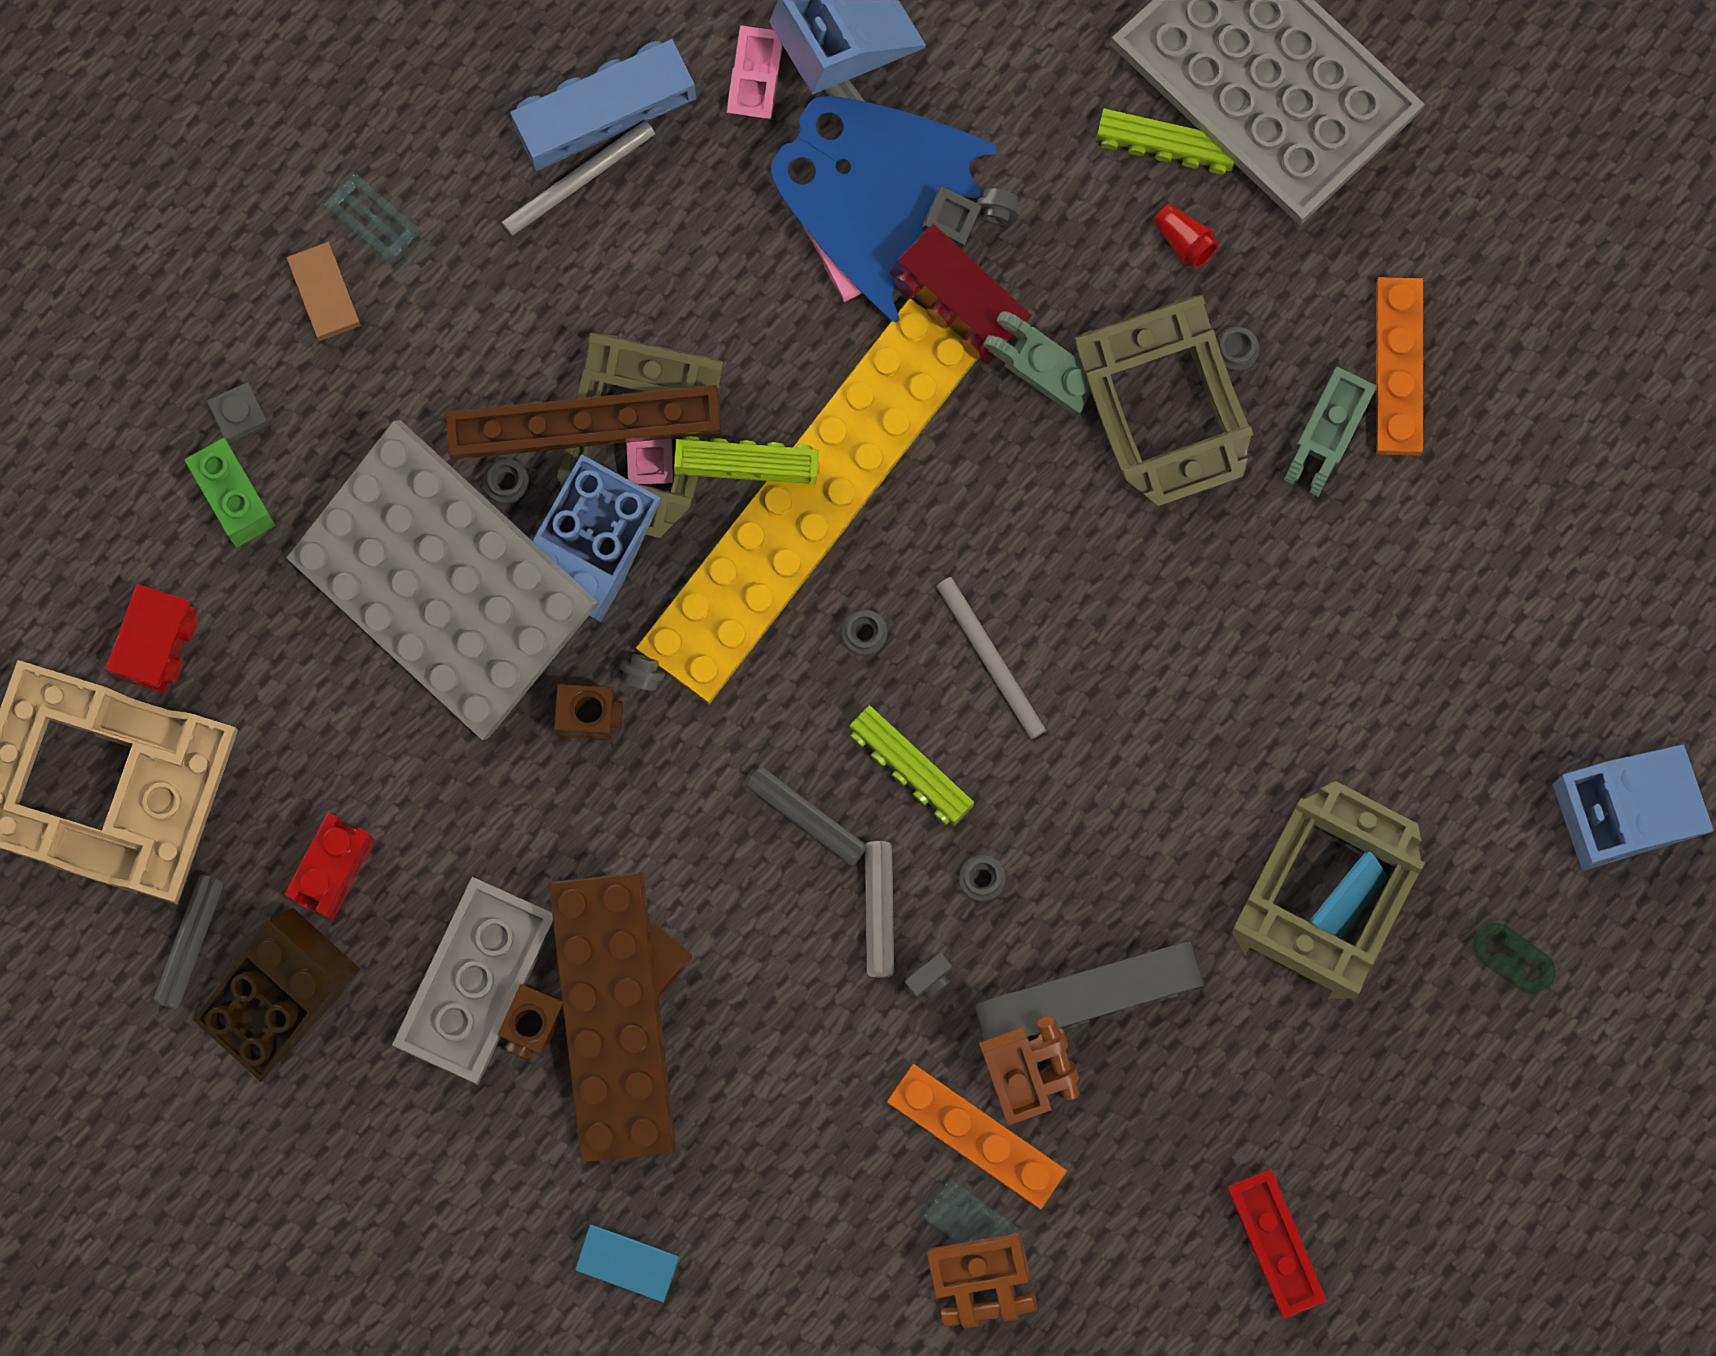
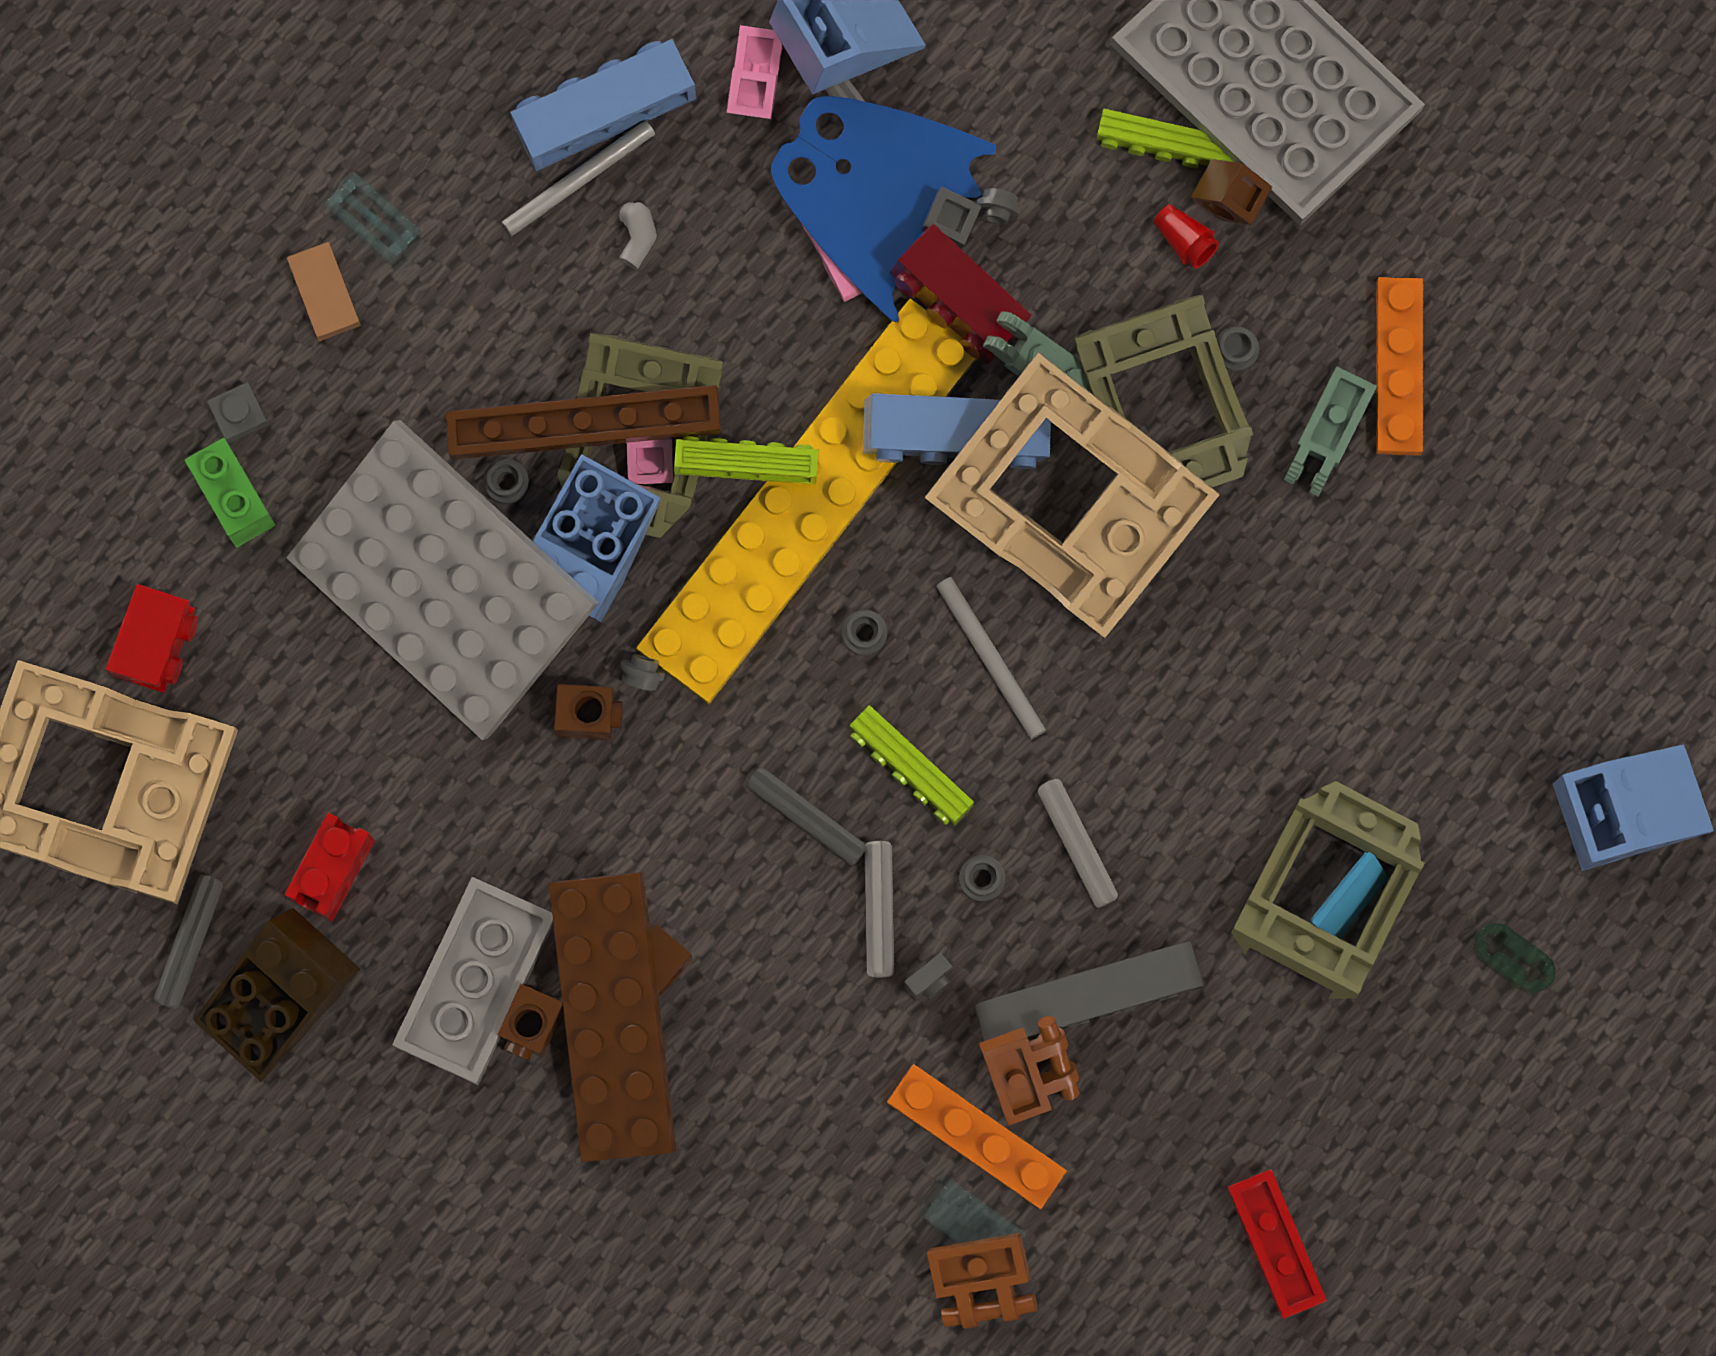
dark azure slope [576,1224,680,1303] -> none
none -> light grey arm [619,202,657,270]
none -> medium blue brick [863,393,1051,469]
none -> tan piece [925,352,1219,638]
none -> light grey axle [1038,779,1118,908]
none -> reddish brown brick [1191,159,1273,225]

